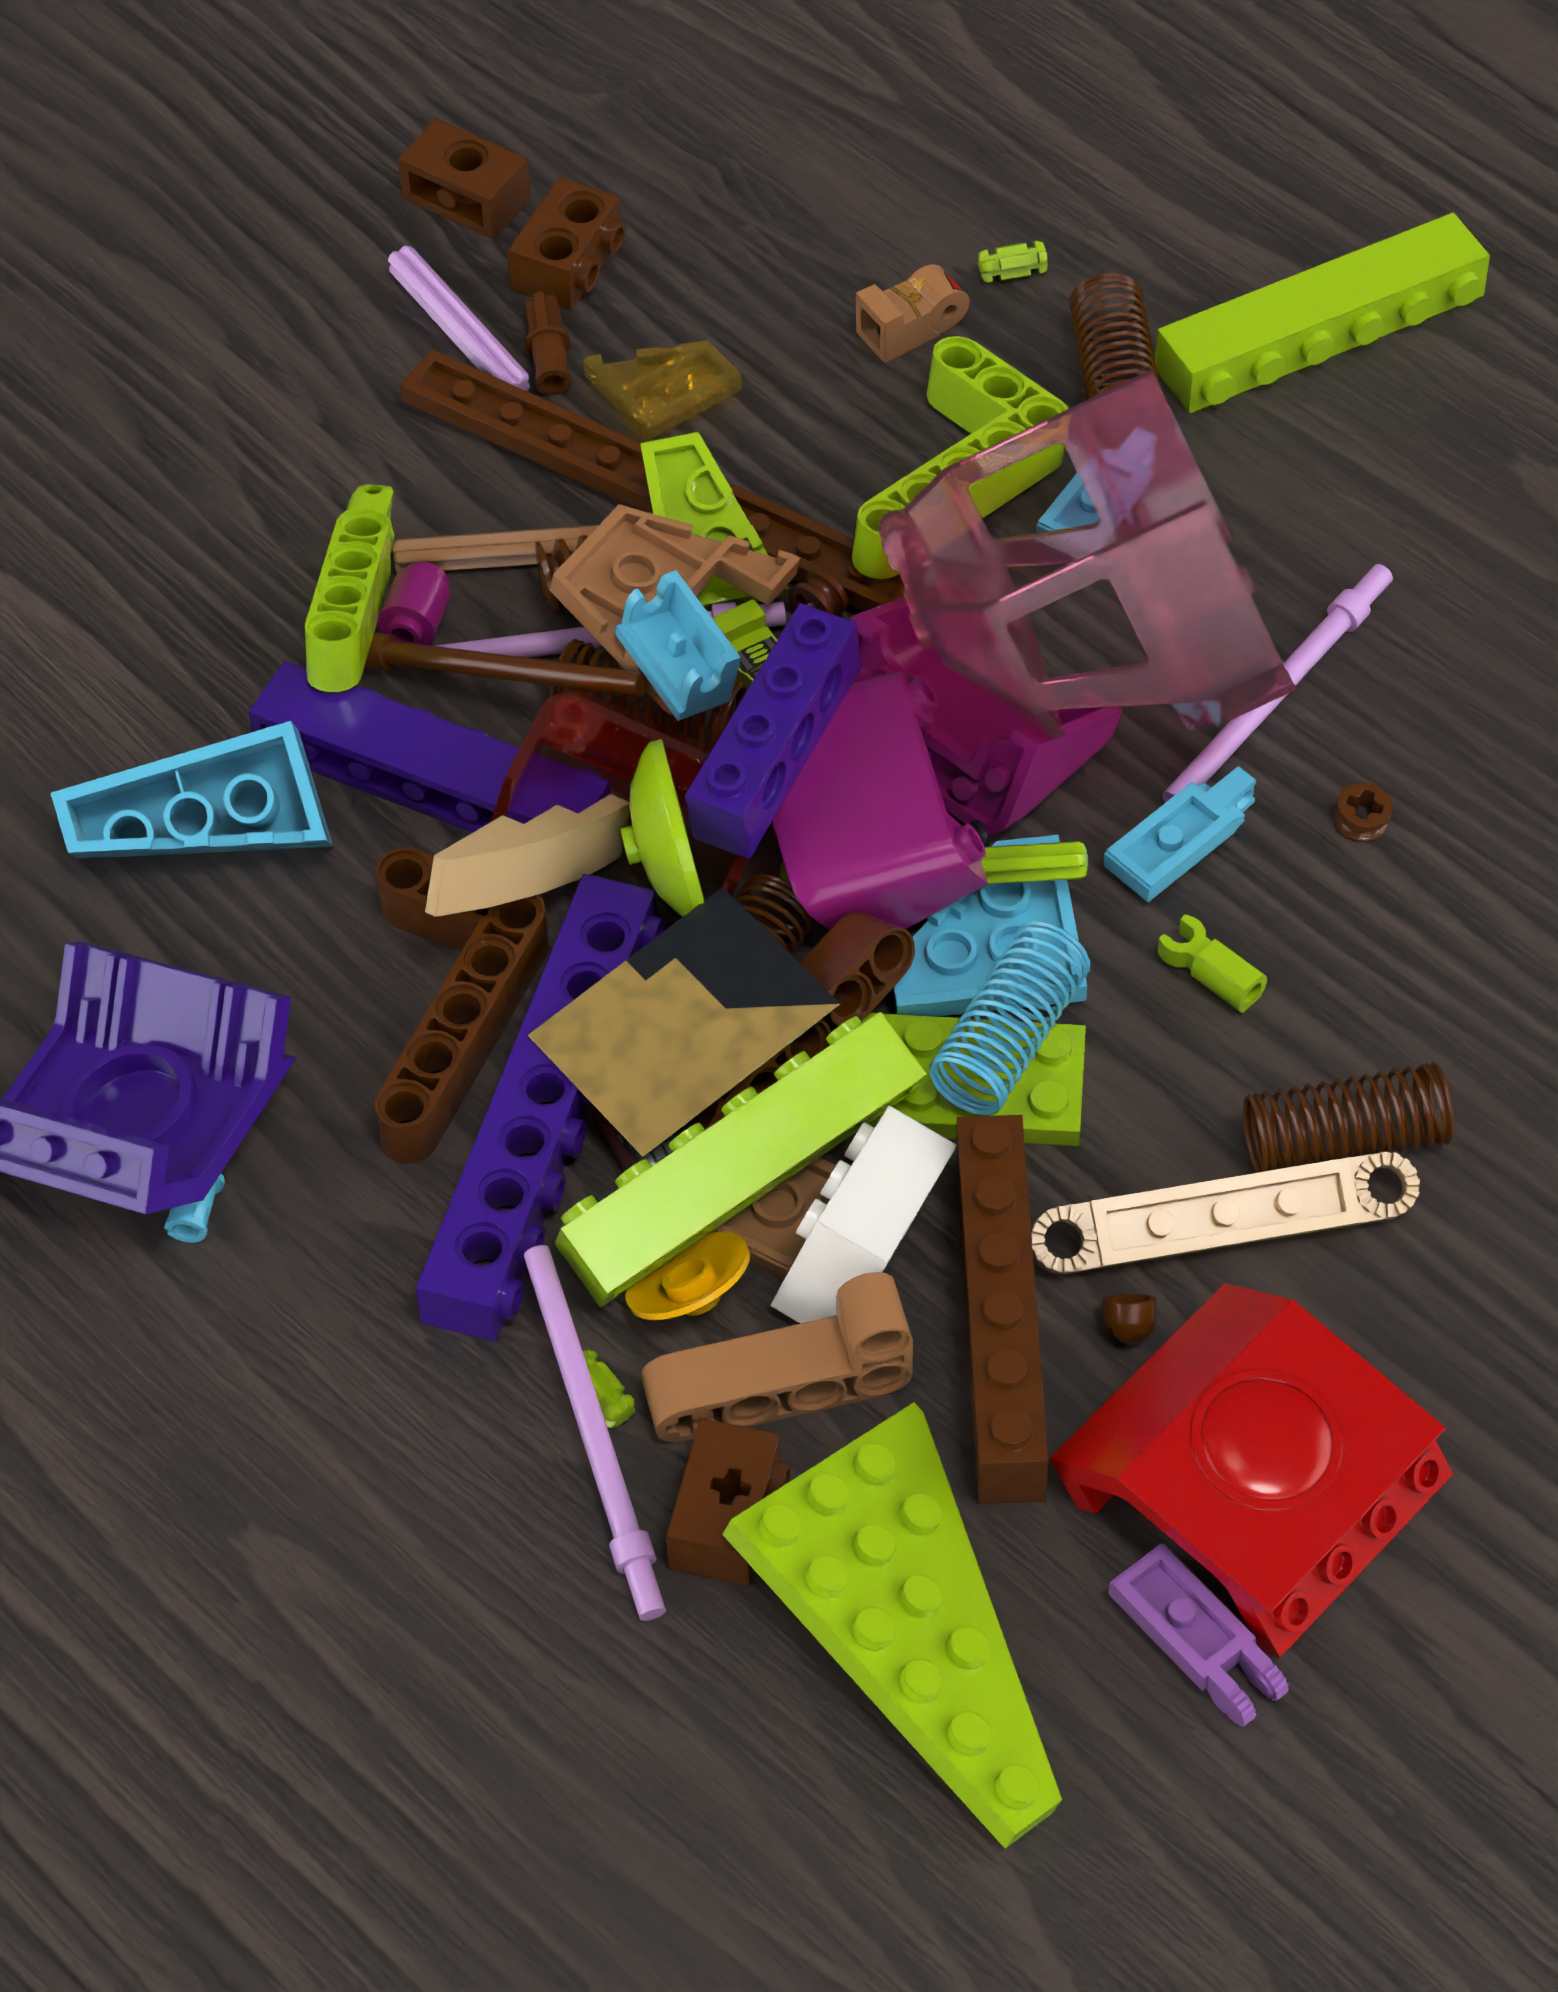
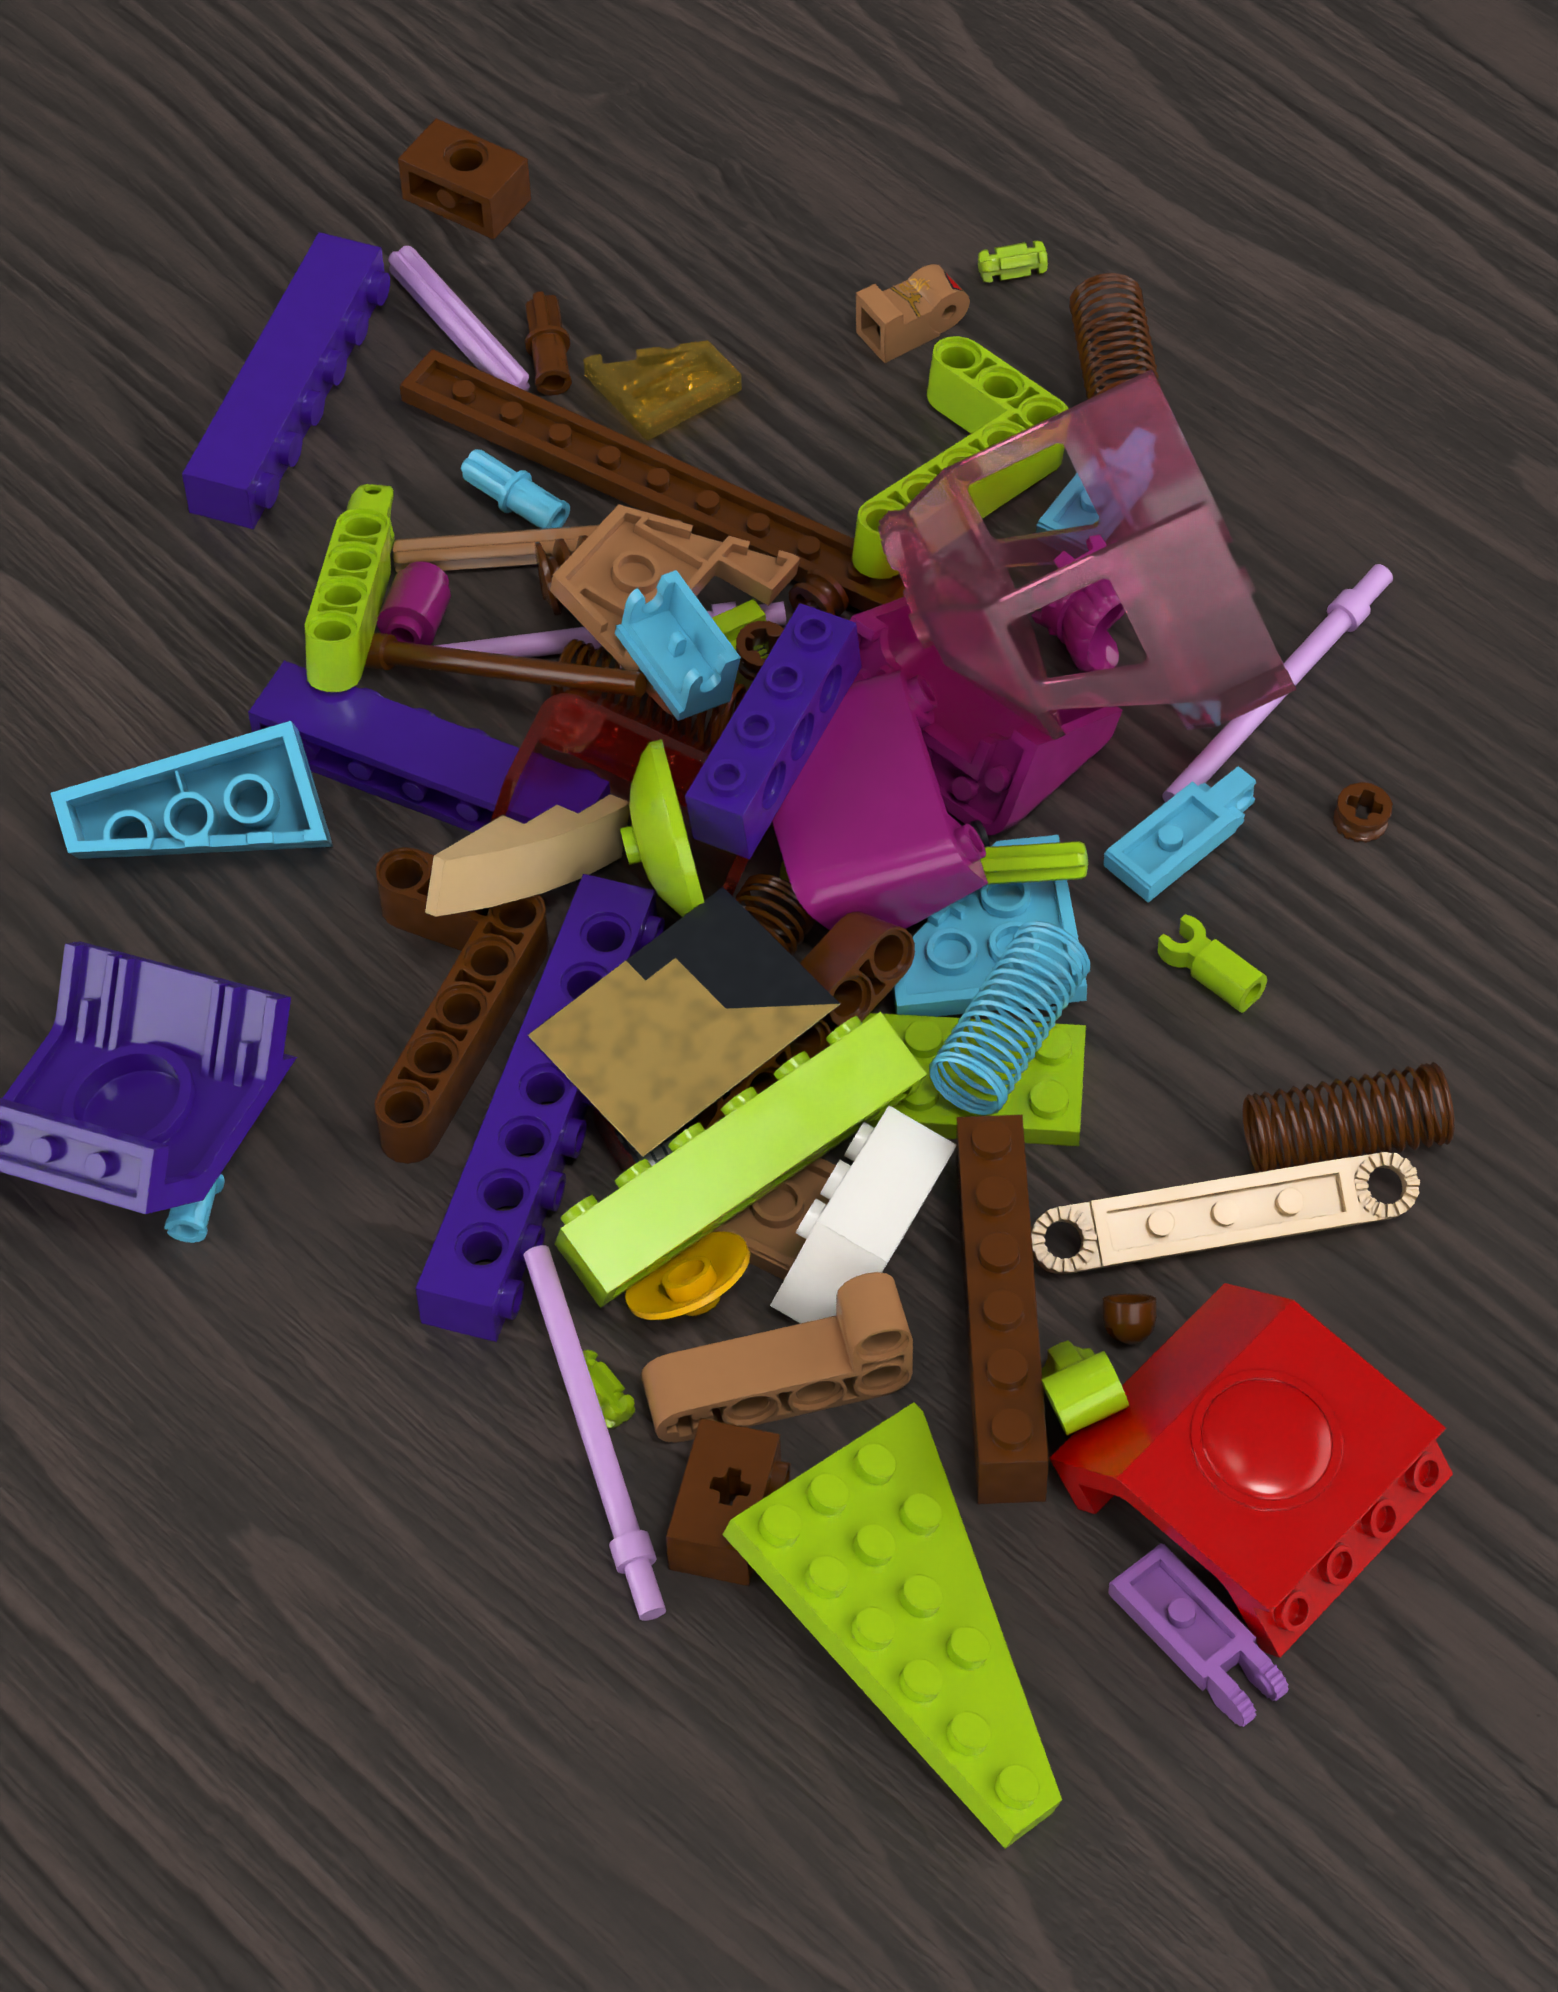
reddish brown brick [508,177,626,311] -> none
lime wing [640,432,789,611] -> none
lime brick [1155,212,1490,414] -> none
none -> dark purple brick [182,232,390,529]
none -> medium azure axle [461,449,570,529]
none -> reddish brown bush [736,621,784,681]
none -> magenta hair [1031,535,1150,675]
none -> lime piece [1041,1340,1130,1435]

